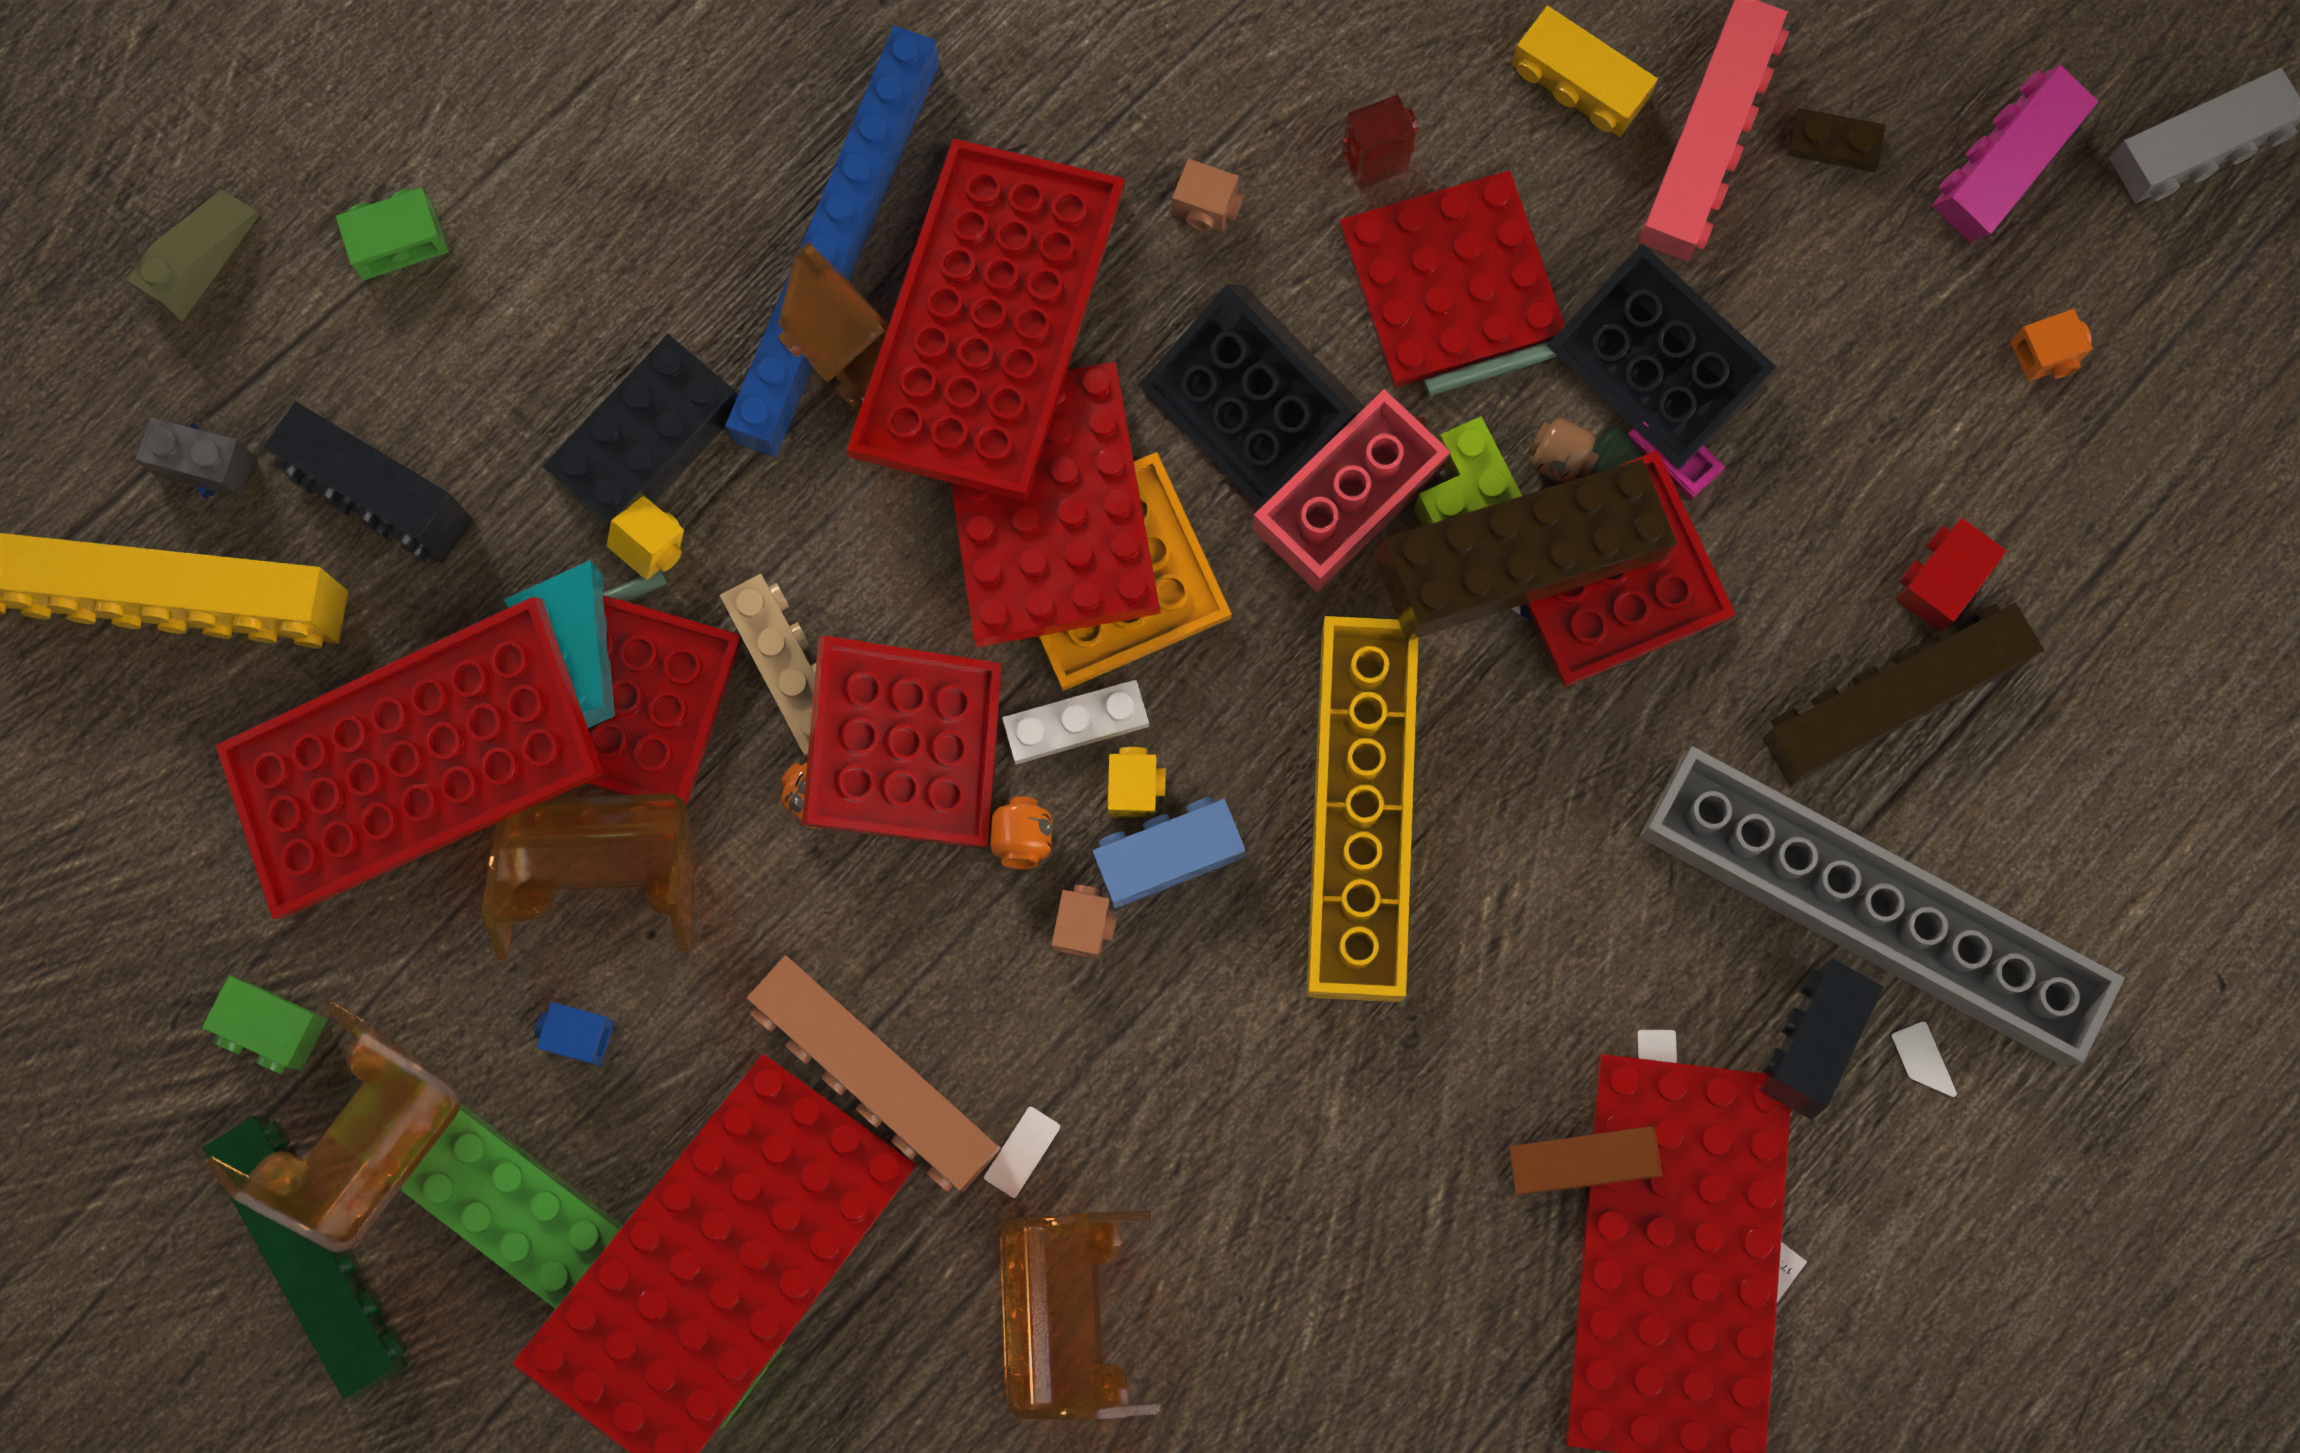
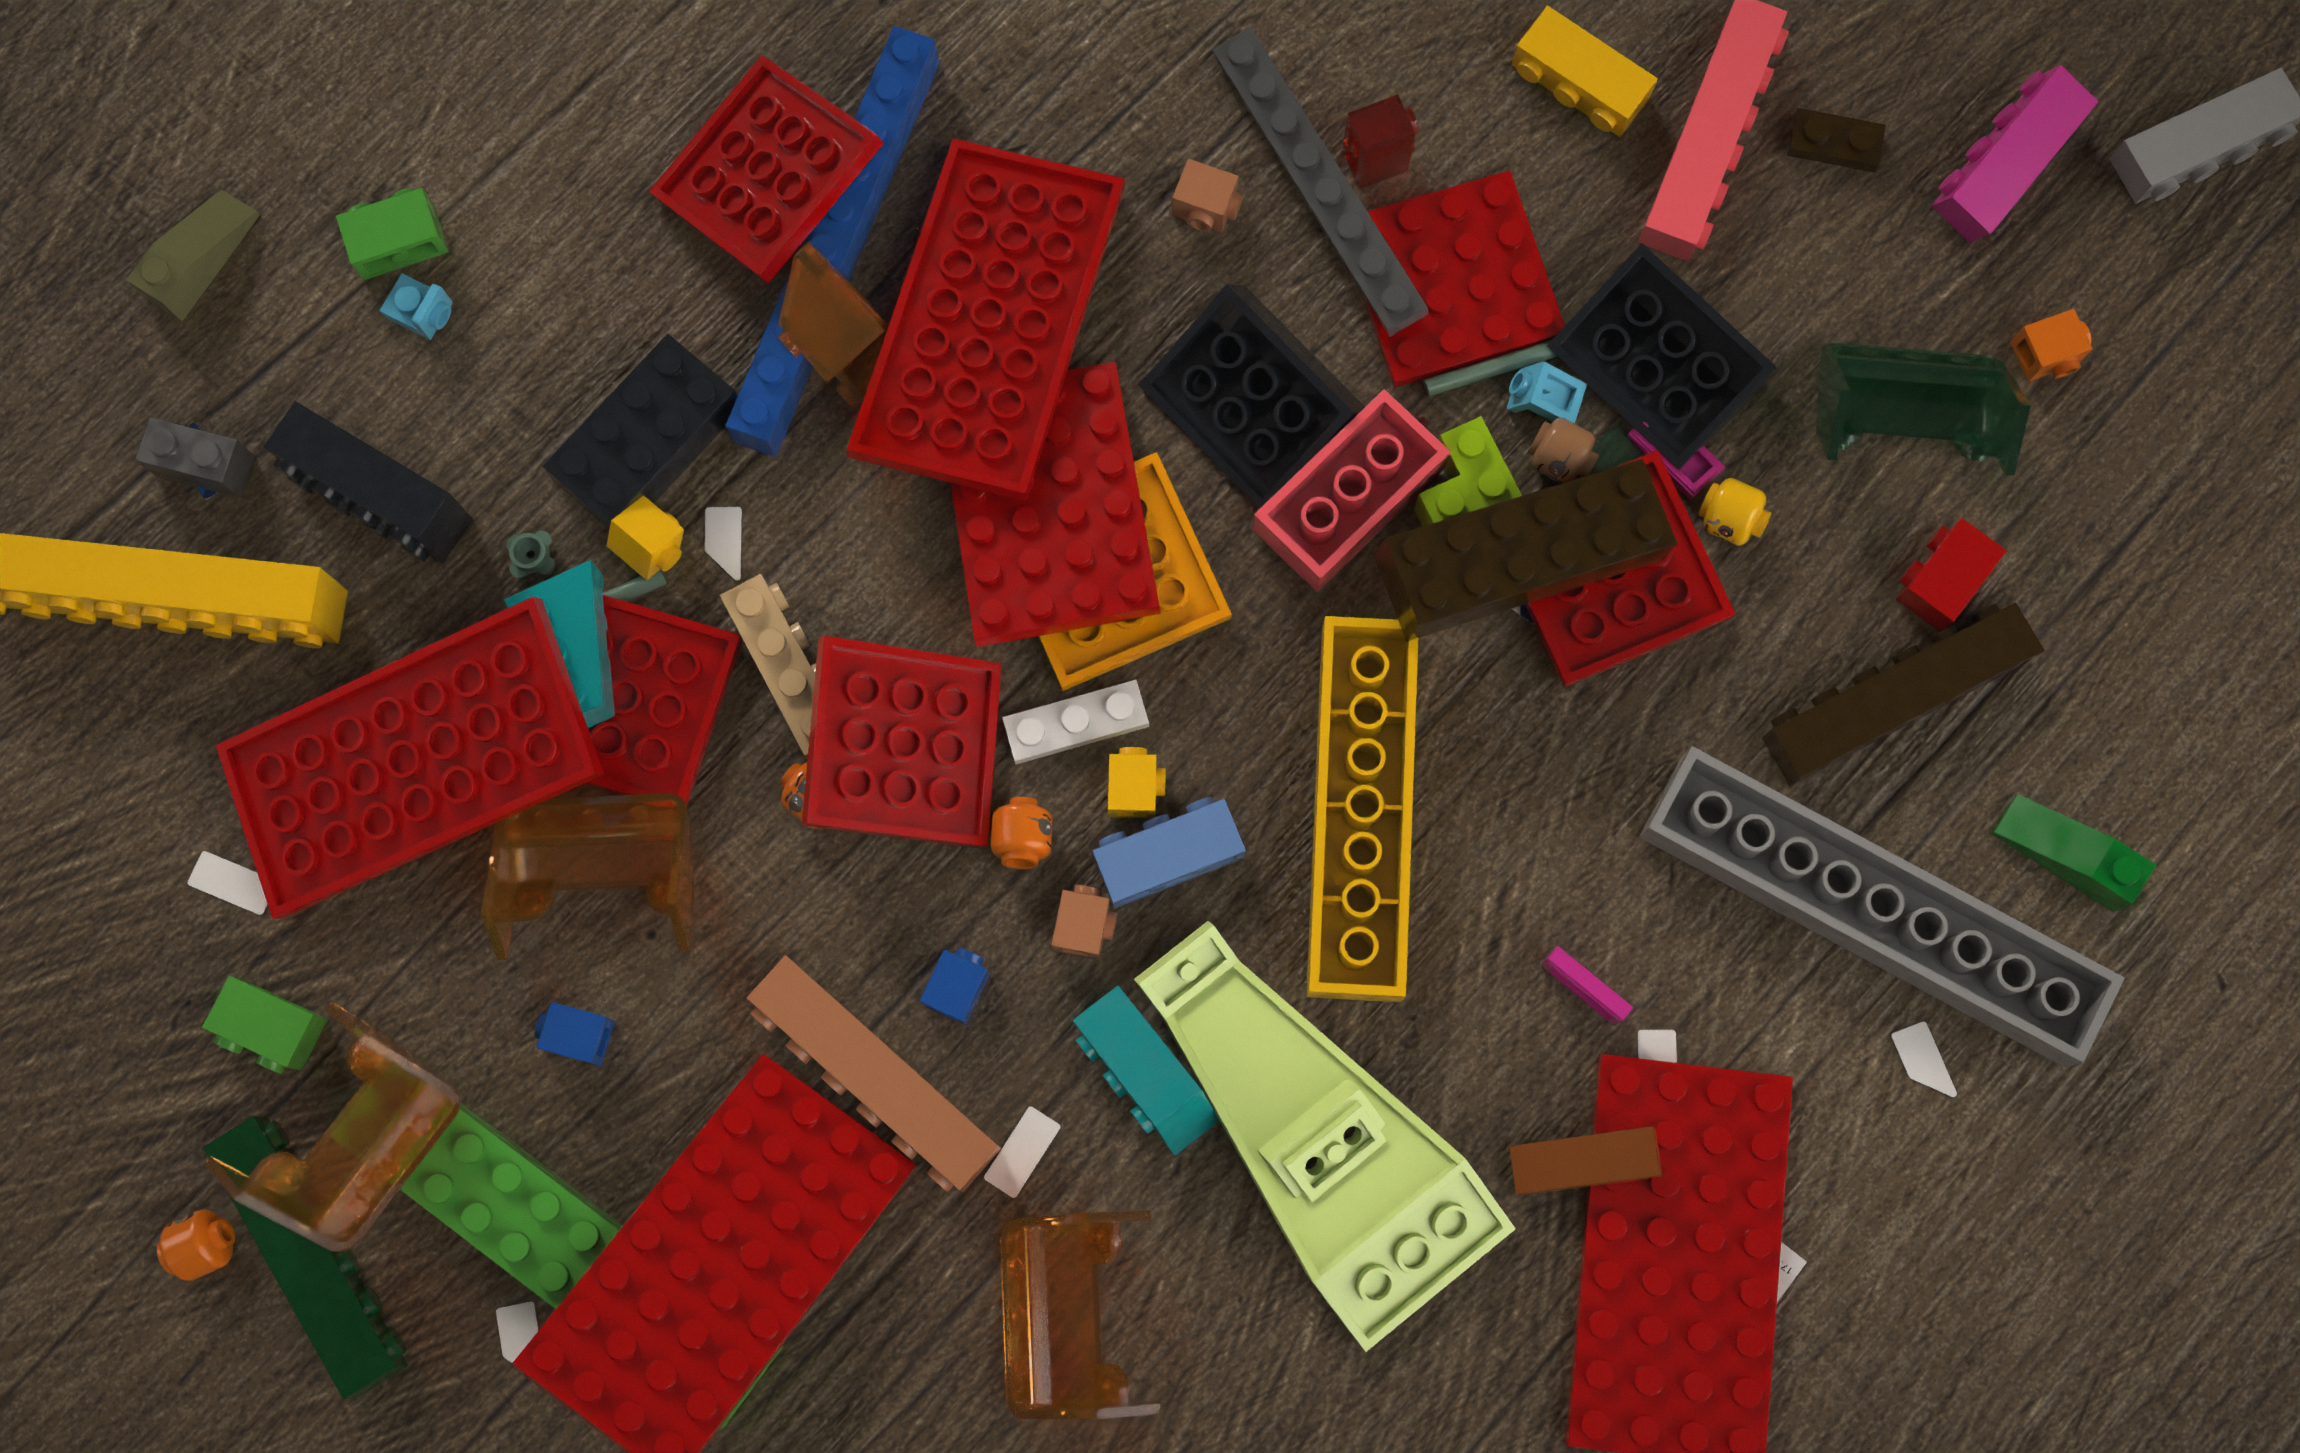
black brick [1760,958,1883,1120] -> none
none -> orange head [157,1209,235,1281]
none -> white sticker [187,851,267,915]
none -> medium azure bracket [379,273,453,340]
none -> white sticker [496,1302,538,1363]
none -> sand green plate [506,531,555,579]
none -> red plate [649,55,884,284]
none -> white sticker [705,507,742,581]
none -> blue brick [919,947,990,1025]
none -> teal wedge [1072,986,1220,1156]
none -> yellowish green wing [1134,921,1516,1352]
none -> dark grey plate [1212,27,1429,337]
none -> medium azure bracket [1507,361,1587,424]
none -> dark pink tile [1542,946,1634,1025]
none -> yellow head [1698,478,1772,546]
none -> clear green windscreen [1816,343,2031,476]
none -> green slope [1991,794,2157,912]

